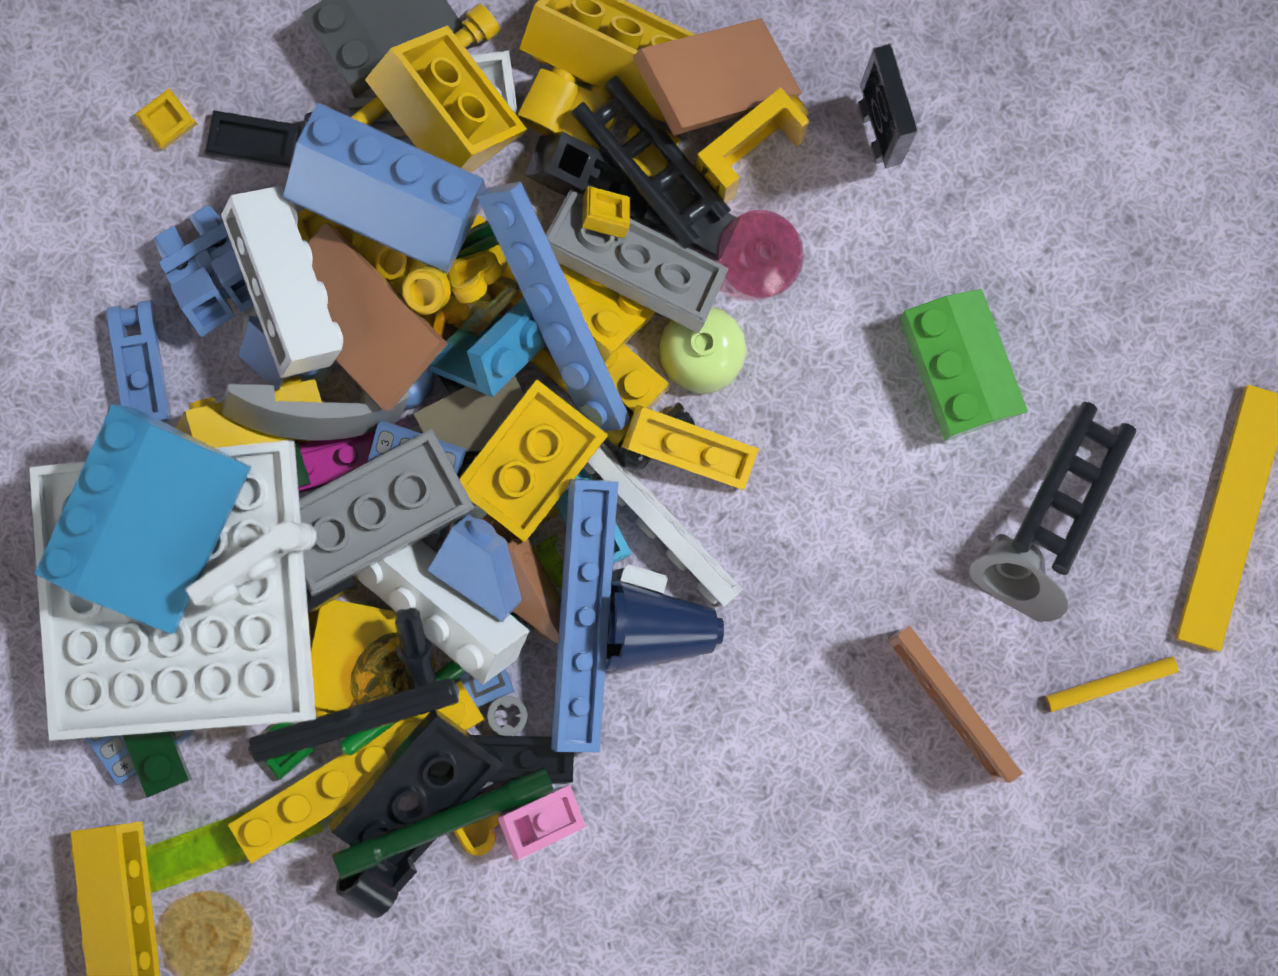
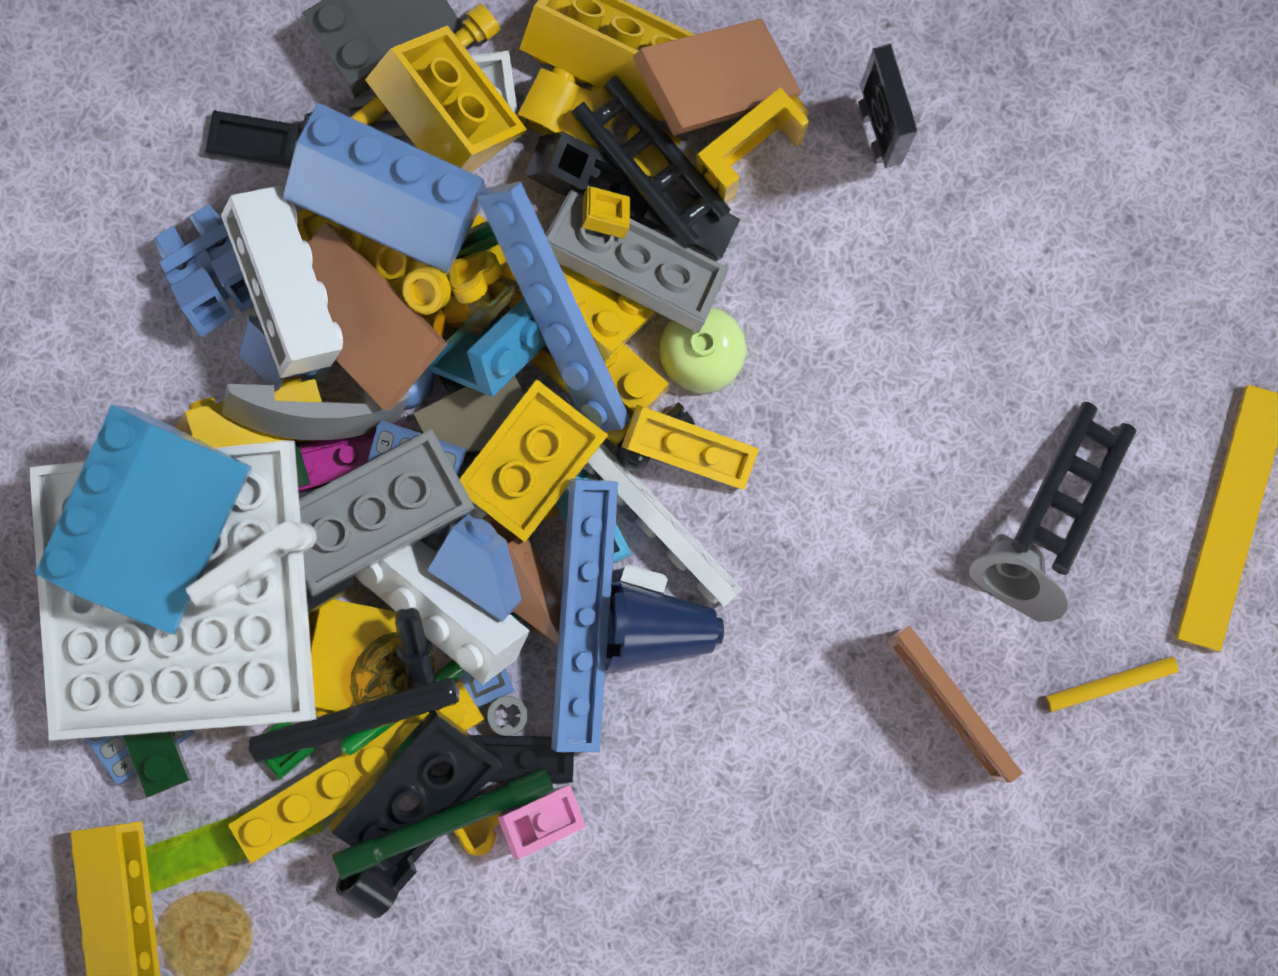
medium blue plate [106,300,172,422] -> none
yellow tile [135,88,198,150] -> none
clear neon green piece [534,535,564,590] -> none
clear pink dish [718,210,804,298] -> none
bright green slope [899,289,1028,442] -> none

